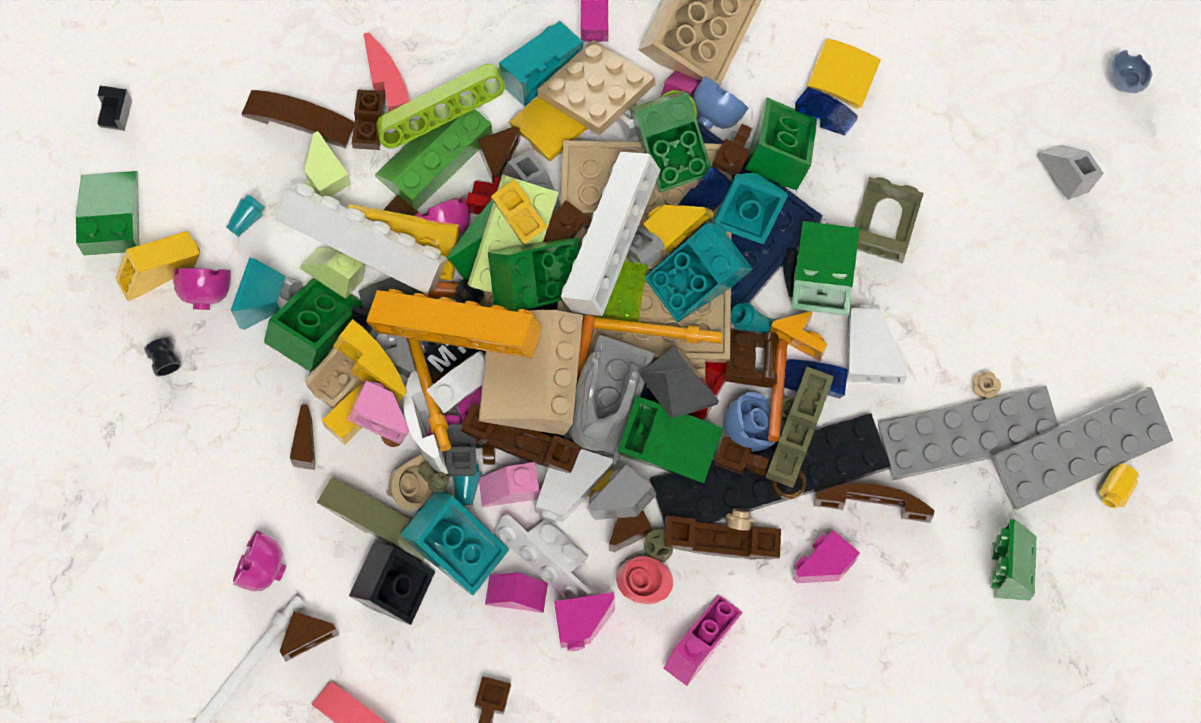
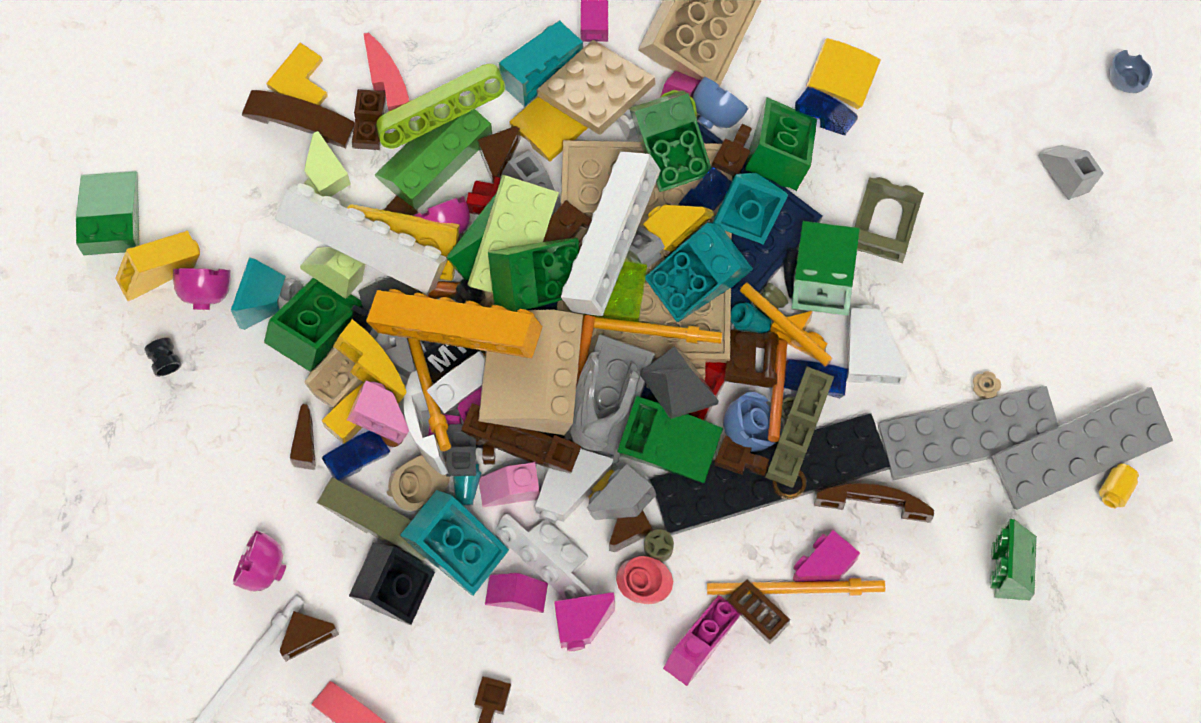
black panel [97,85,132,131] -> none
teal cone [226,194,265,237] -> none
olive arm [418,462,448,493] -> none
yellow slope [491,179,548,245] -> none
reddish brown slope [664,516,781,559] -> none
tan plate [726,508,755,530] -> none
none -> yellow tile [266,42,328,106]
none -> clear blue slope [322,430,391,481]
none -> light orange bar [707,578,885,596]
none -> reddish brown slope [726,579,791,644]
none -> light orange bar [740,283,833,367]
none -> olive wheel [753,283,788,319]

